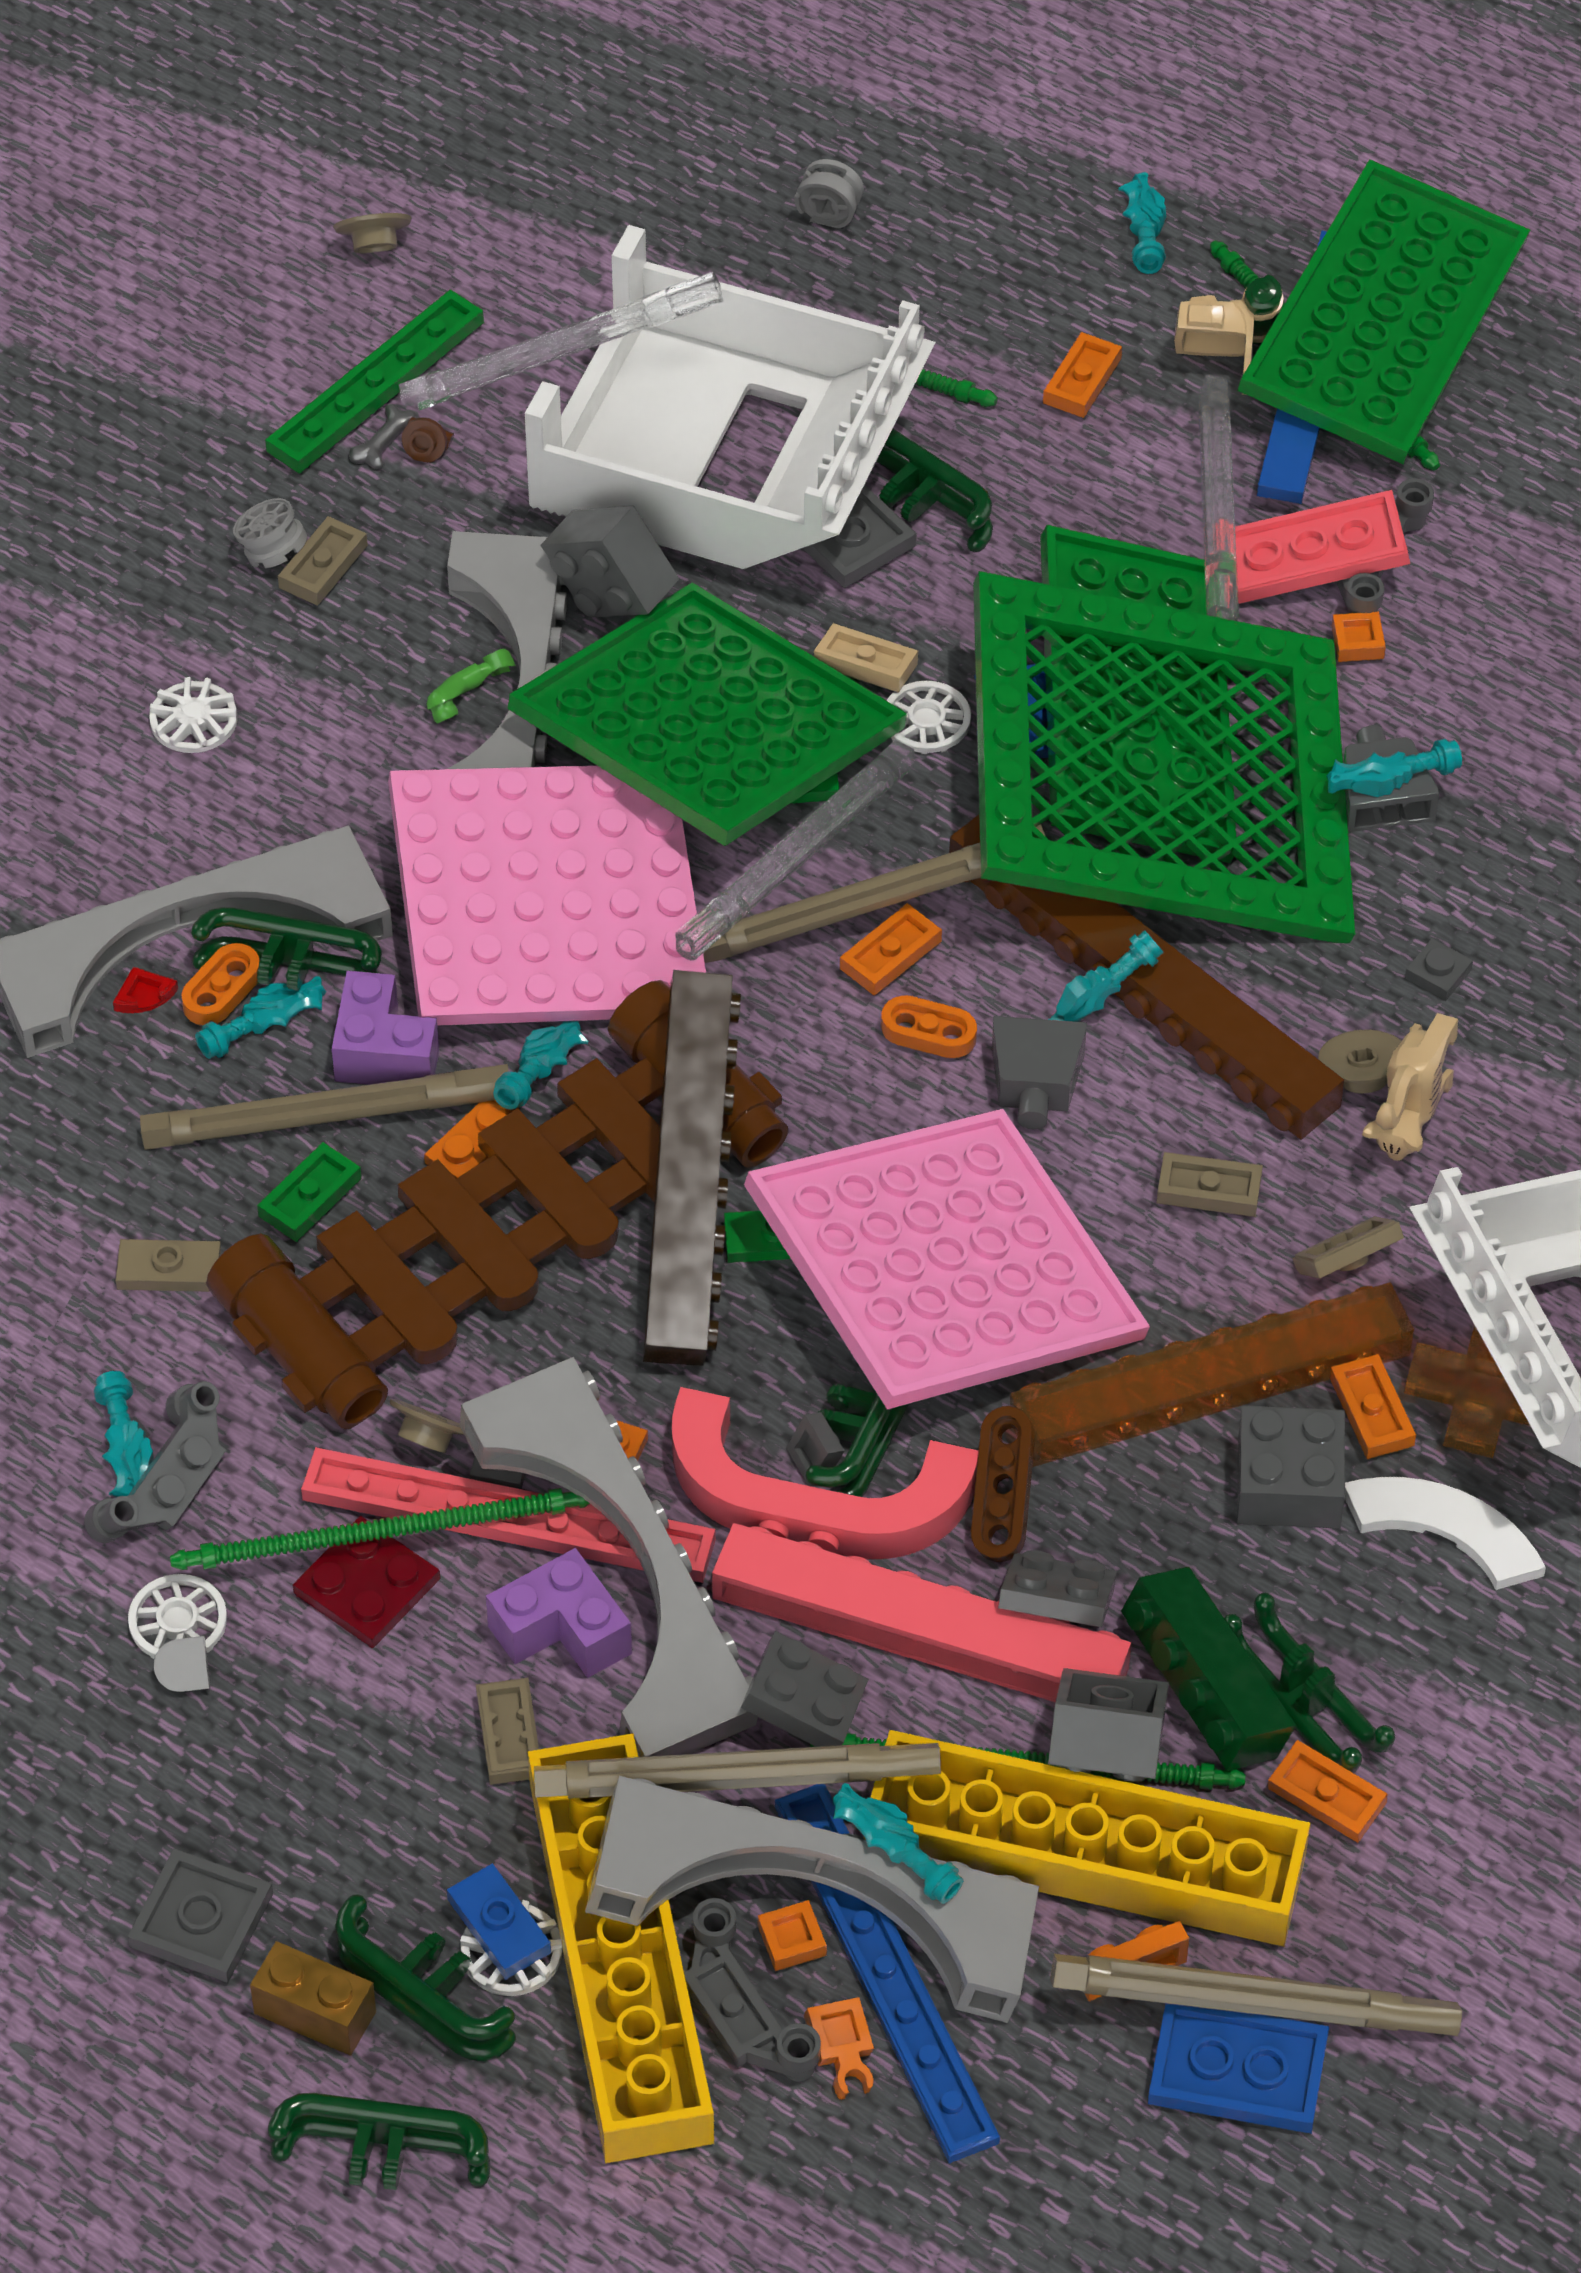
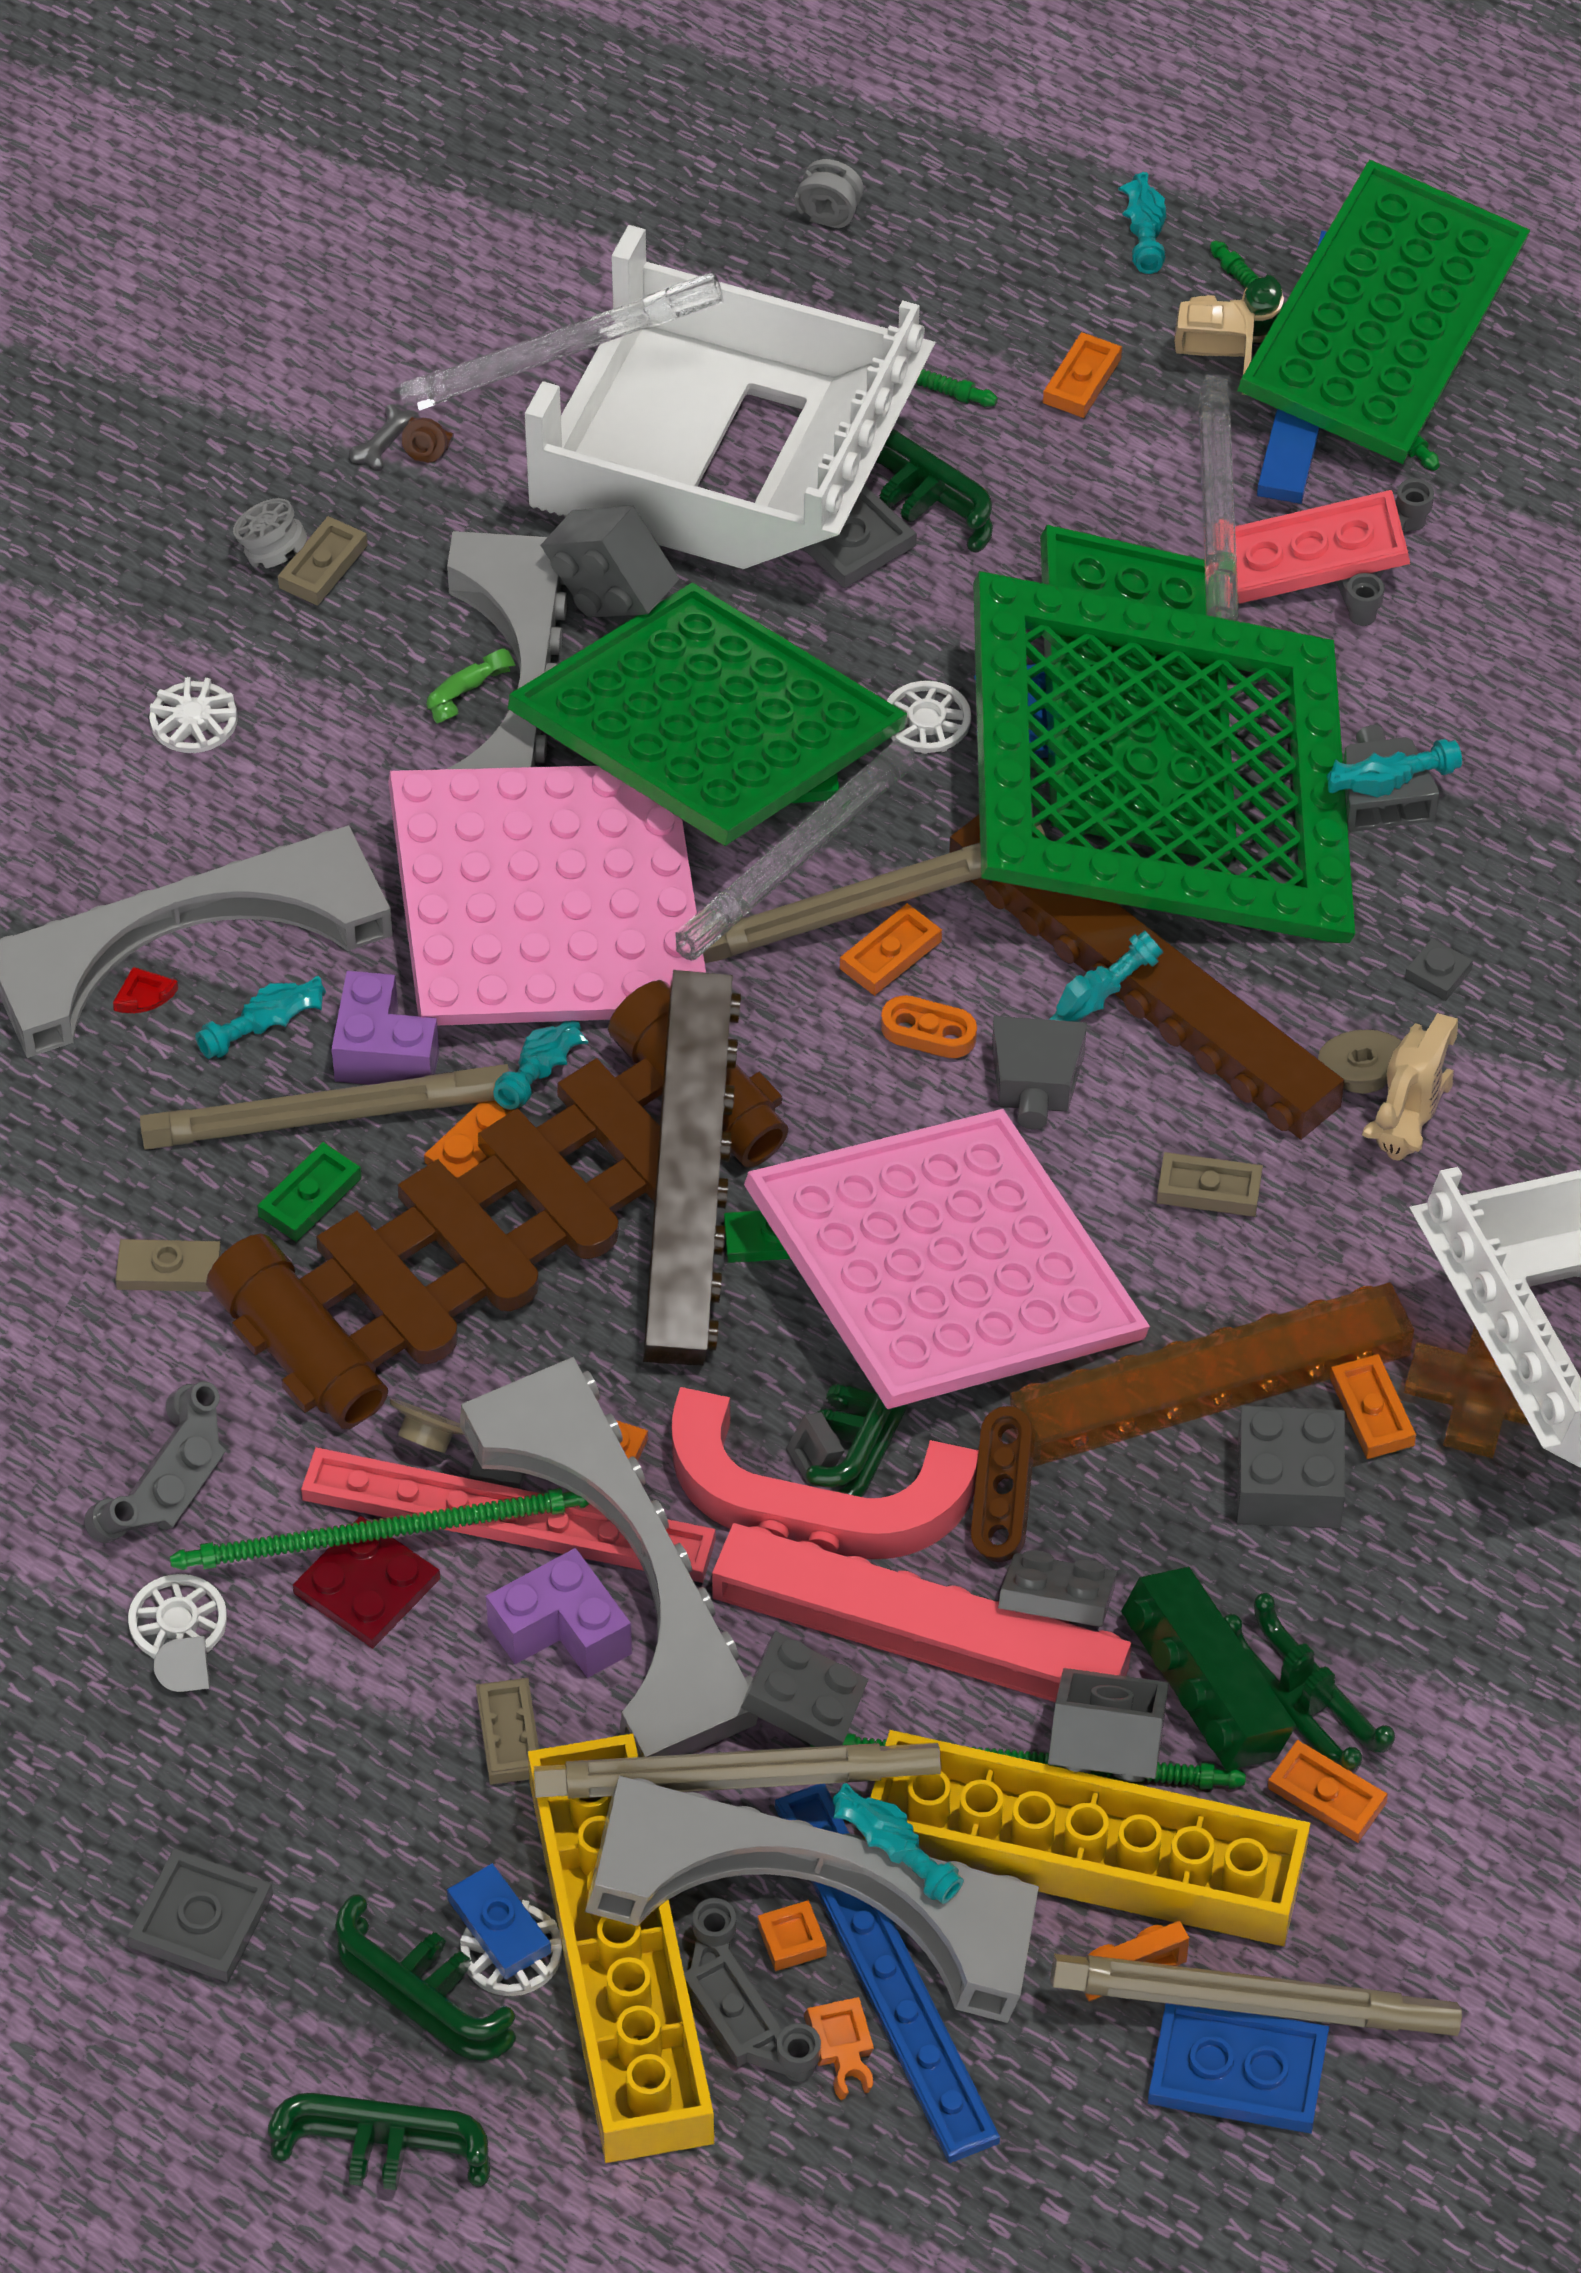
teal piece [94,1371,154,1498] -> none
orange plate [181,943,260,1026] -> none
dark green piece [191,907,382,990] -> none
pearl gold brick [250,1941,376,2056] -> none
green plate [265,289,484,474] -> none
dark tan piece [333,213,412,254] -> none
tan plate [814,623,918,692] -> none
dark tan plate [1292,1216,1404,1279] -> none
orange plate [1331,611,1386,662] -> none
white tile [1345,1477,1546,1590] -> none

